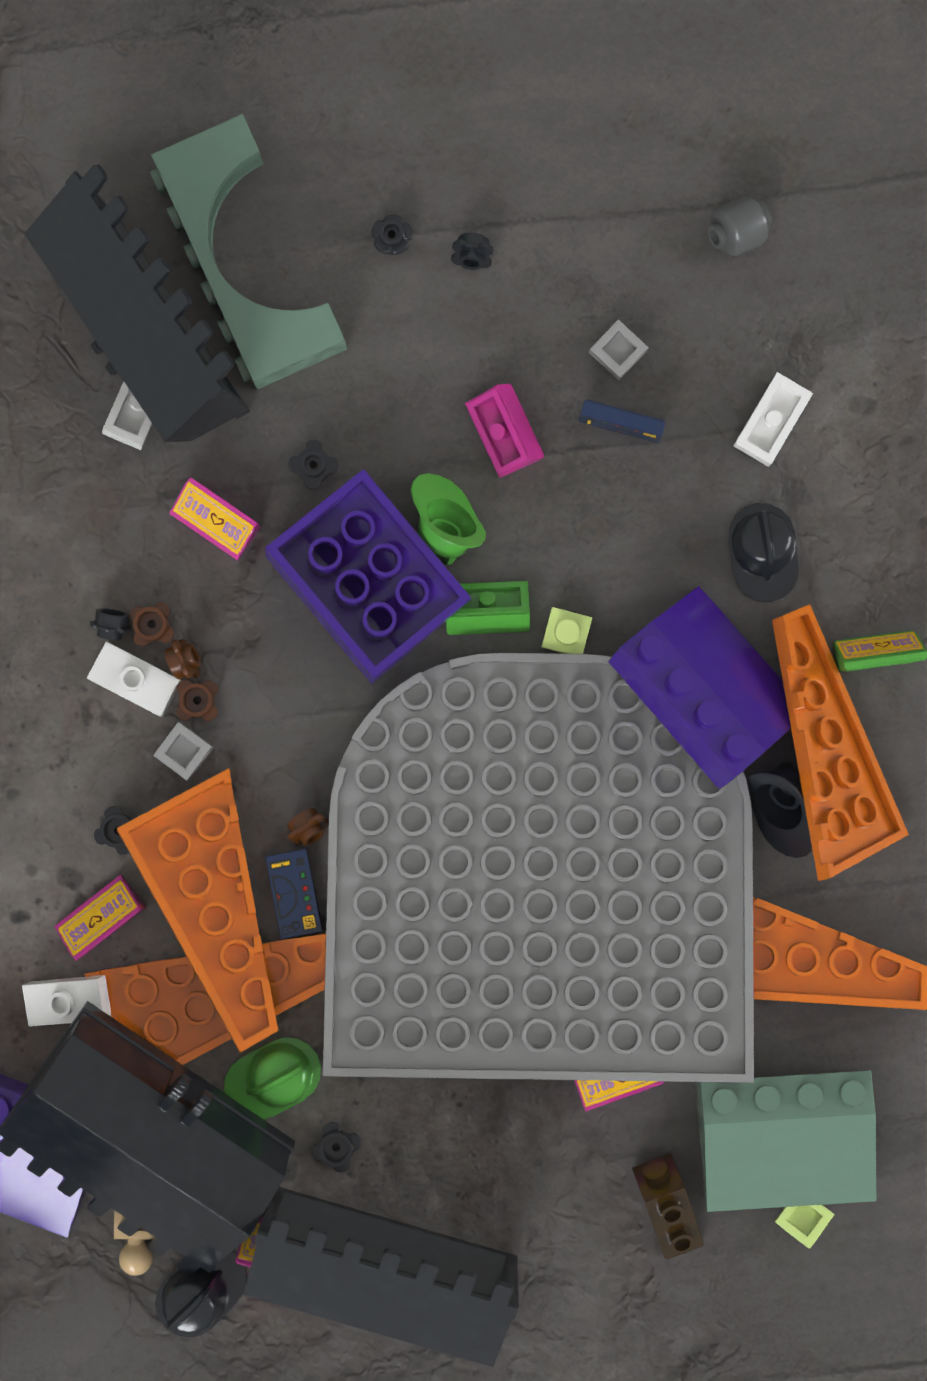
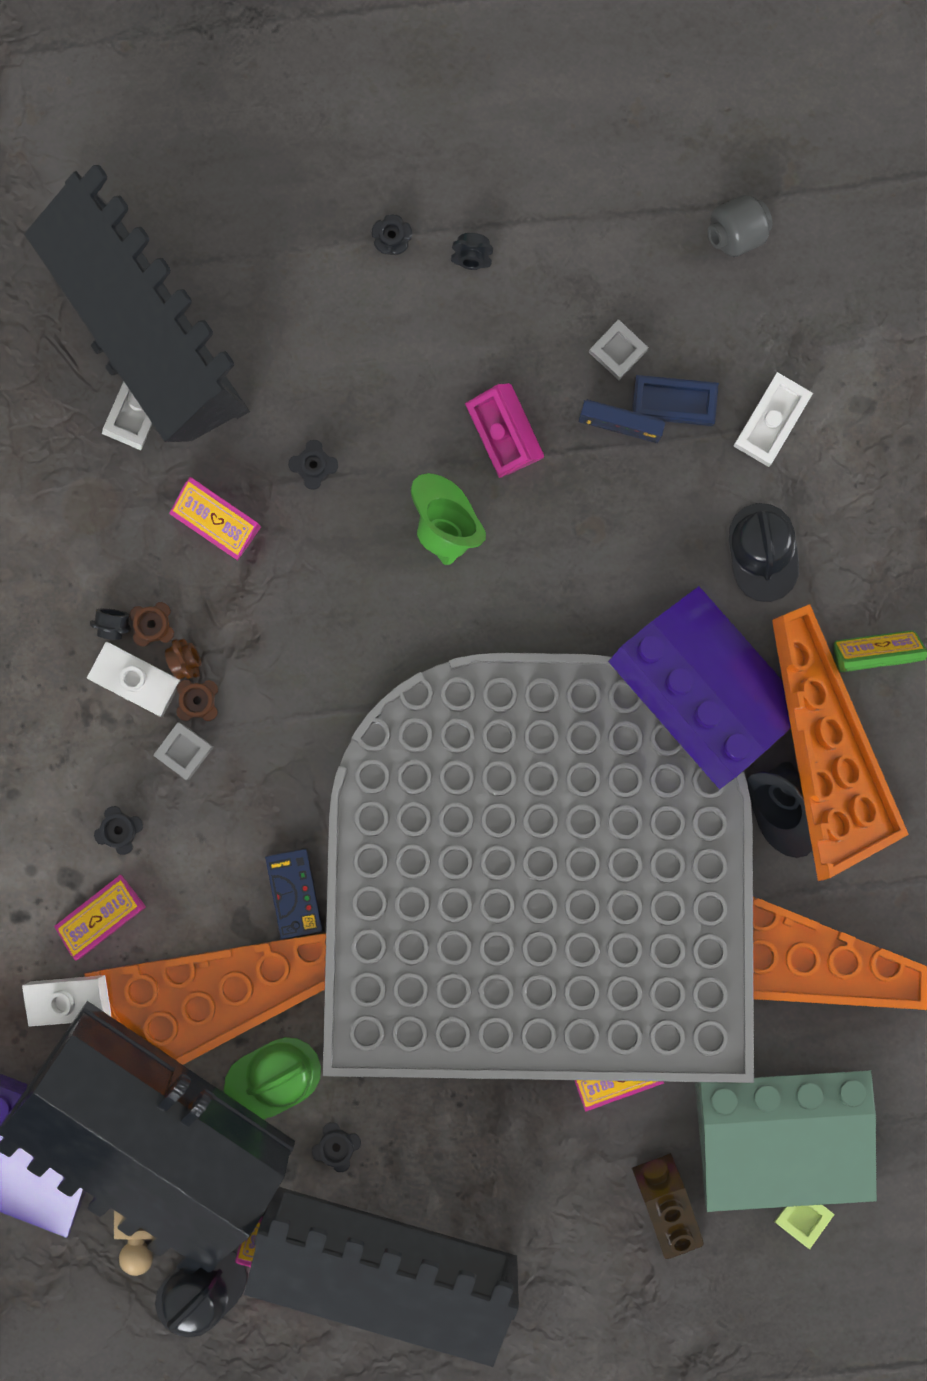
orange wing [117,768,278,1053] -> none
sand green arch [150,114,348,390] -> none
dark purple slope [265,469,471,684] -> none
reddish brown plate [287,808,329,846] -> none
bright green slope [446,581,530,635] -> none
yellowish green plate [541,607,592,654] -> none
none -> dark blue tile [632,375,719,426]

